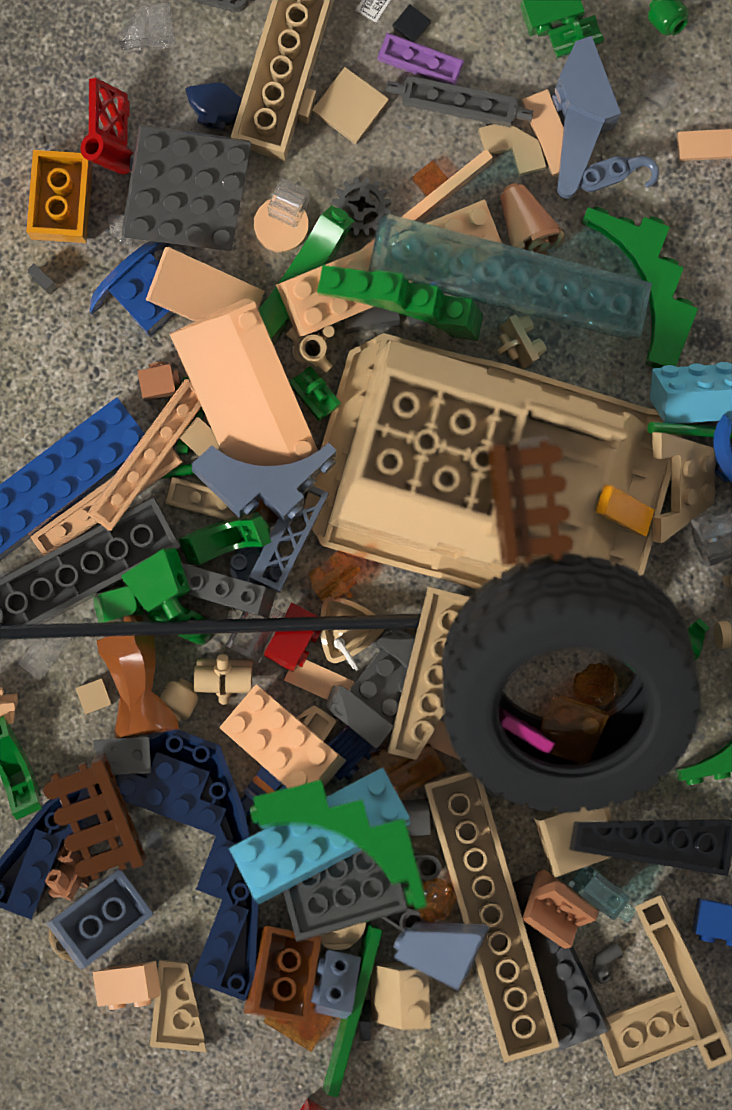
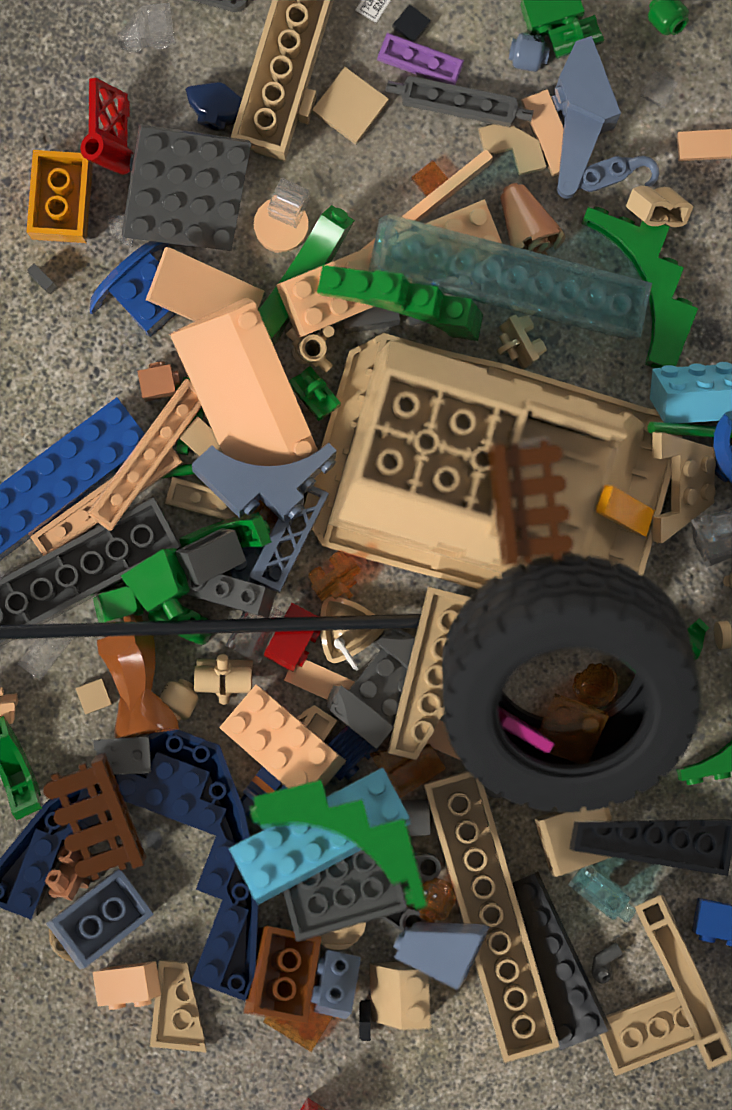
green tile [322,923,383,1098] -> none
dark grey gear [332,177,391,238] -> none
nougat bracket [522,869,599,949] -> none
none -> dark grey brick [175,528,246,585]
none -> sand blue head [508,33,550,72]
none -> tan brick [626,186,694,227]

